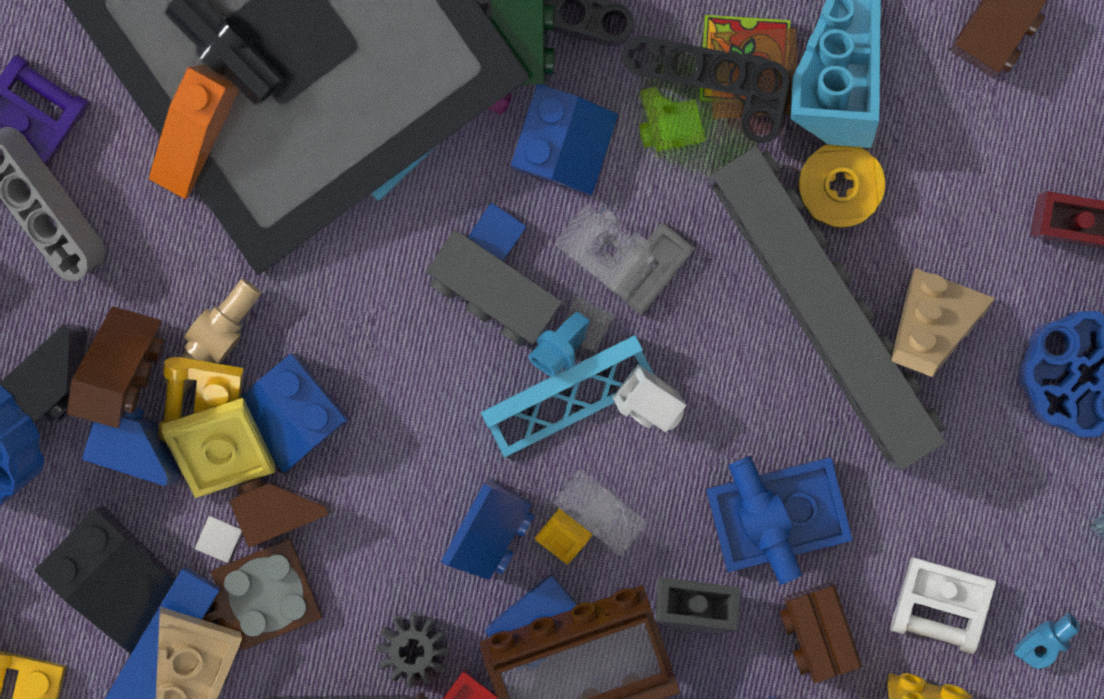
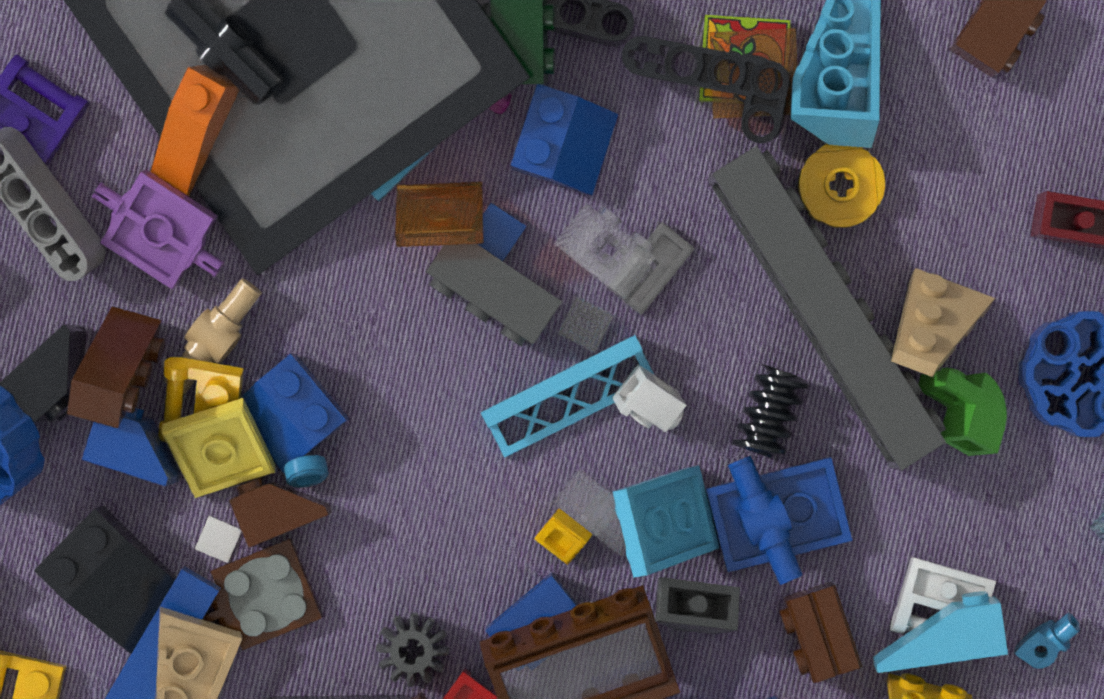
blue slope [440,477,535,580] -> none
dark azure piece [528,311,590,377] -> none
clear neon green brick [638,86,706,157] -> none
none -> medium lavender plate [92,169,225,289]
none -> dark azure tile [284,455,329,488]
none -> clear orange tile [395,182,484,247]
none -> medium azure plate [613,465,719,578]
none -> black piece [731,363,809,458]
none -> medium azure slope [873,591,1008,673]
none -> bright green brick [918,367,1007,456]

